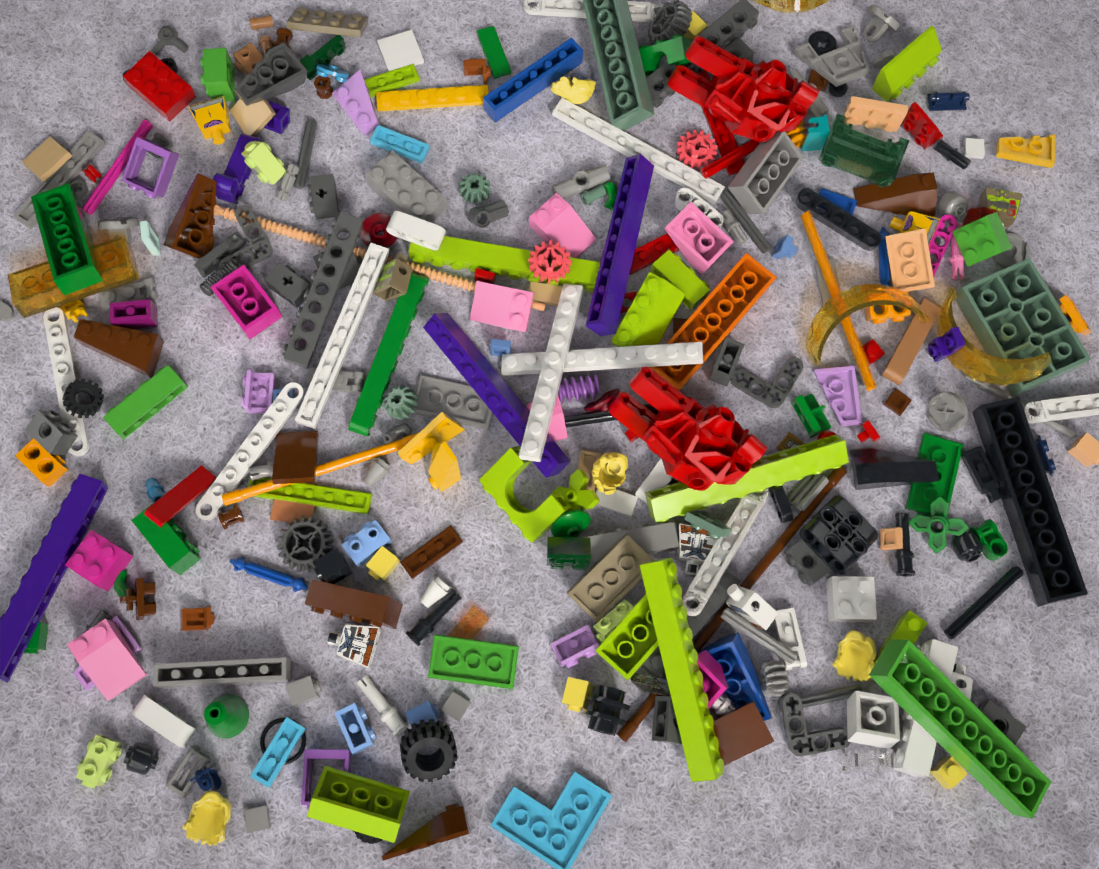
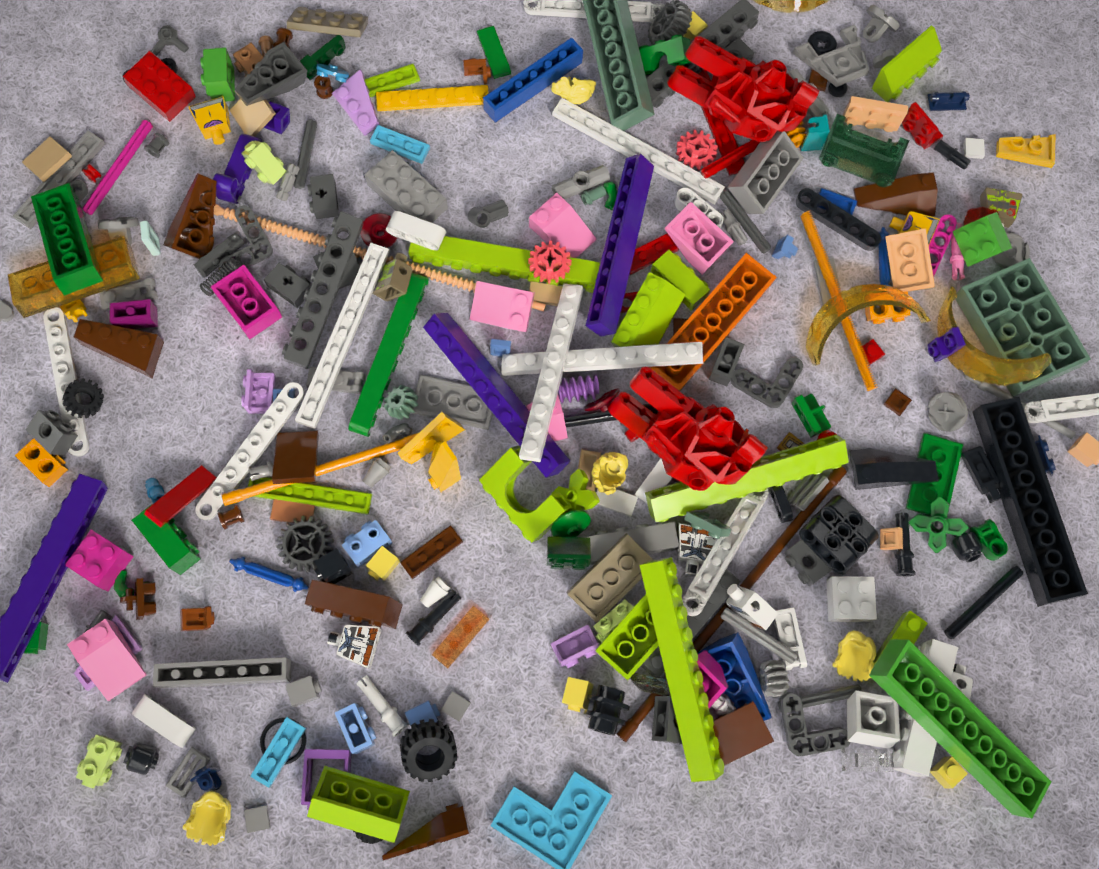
bright green brick [103,365,188,439] -> none
medium lavender window [121,137,180,199] -> none
green cone [204,694,249,739] -> none
medium nougat pin [249,15,274,31] -> none
white tile [377,30,424,72] -> none
bright green tile [428,634,519,689] -> none
sand green gear [459,171,491,205] -> none
red tile [474,268,496,284] -> none
lavender wing [814,366,862,427] -> none
red tile [857,420,881,443] -> none
medium nougat beam [881,297,942,385] -> none
light grey head [938,191,968,219] -> none
dark grey brick [978,700,1026,745] -> none
light orange plate [1059,295,1092,336] -> none

